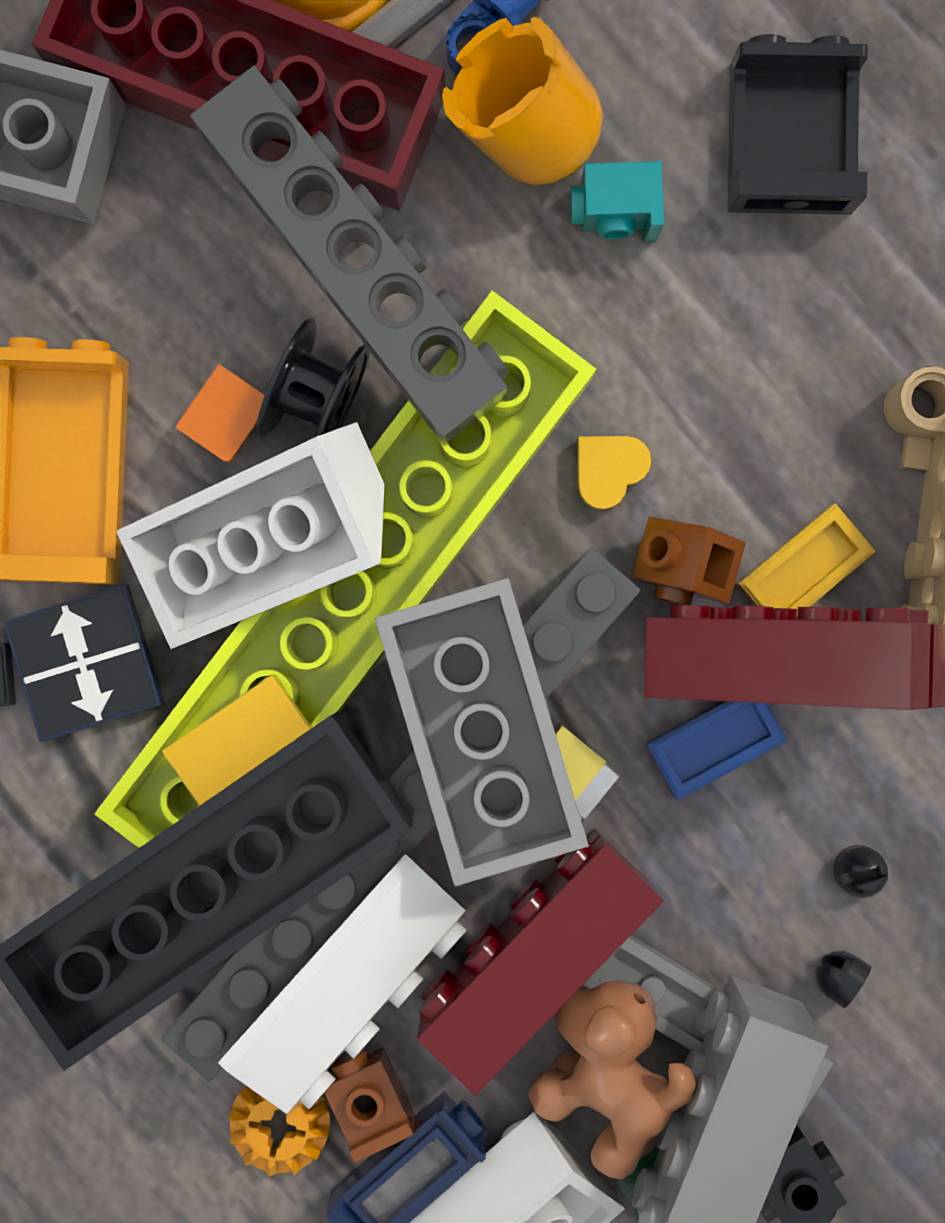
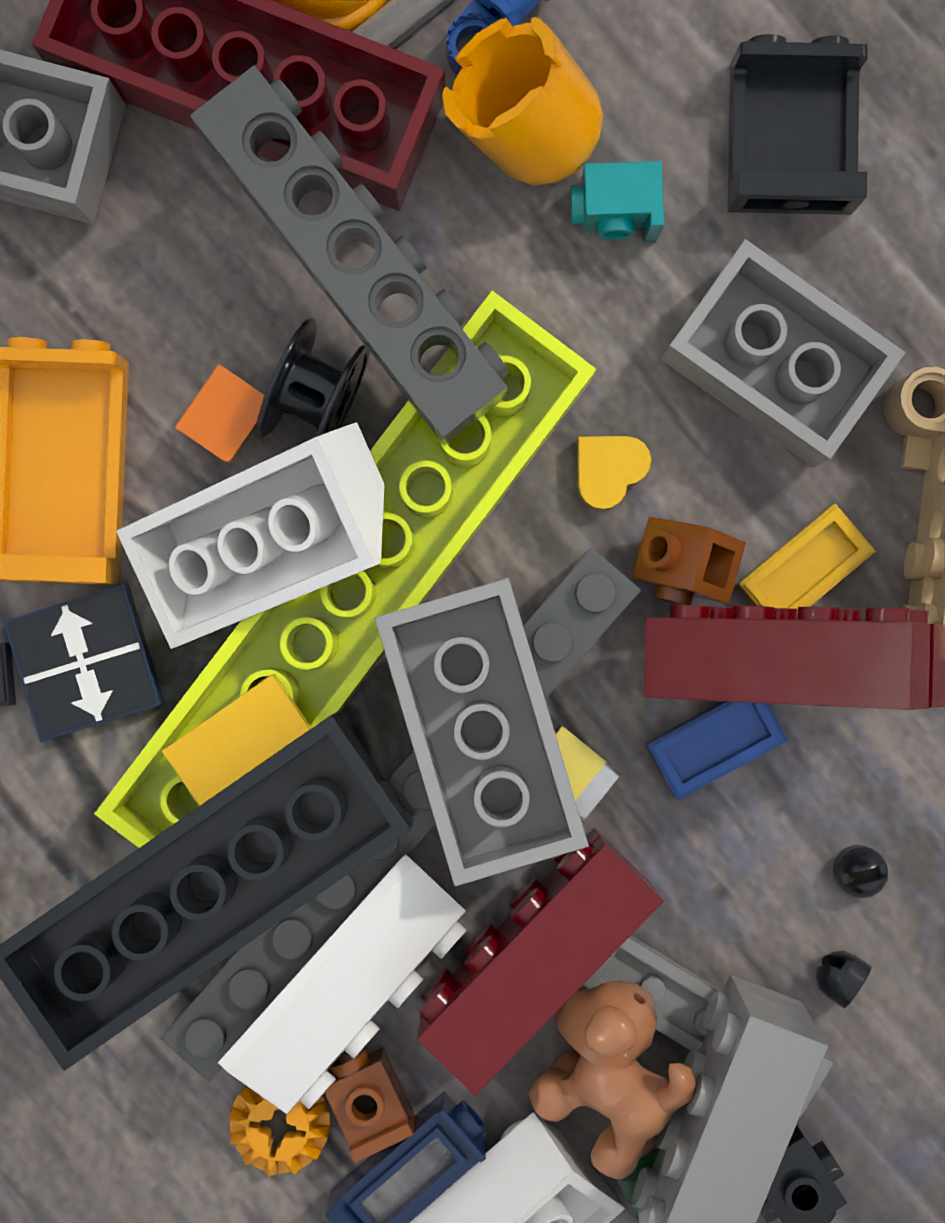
none -> light grey brick [660,239,906,468]

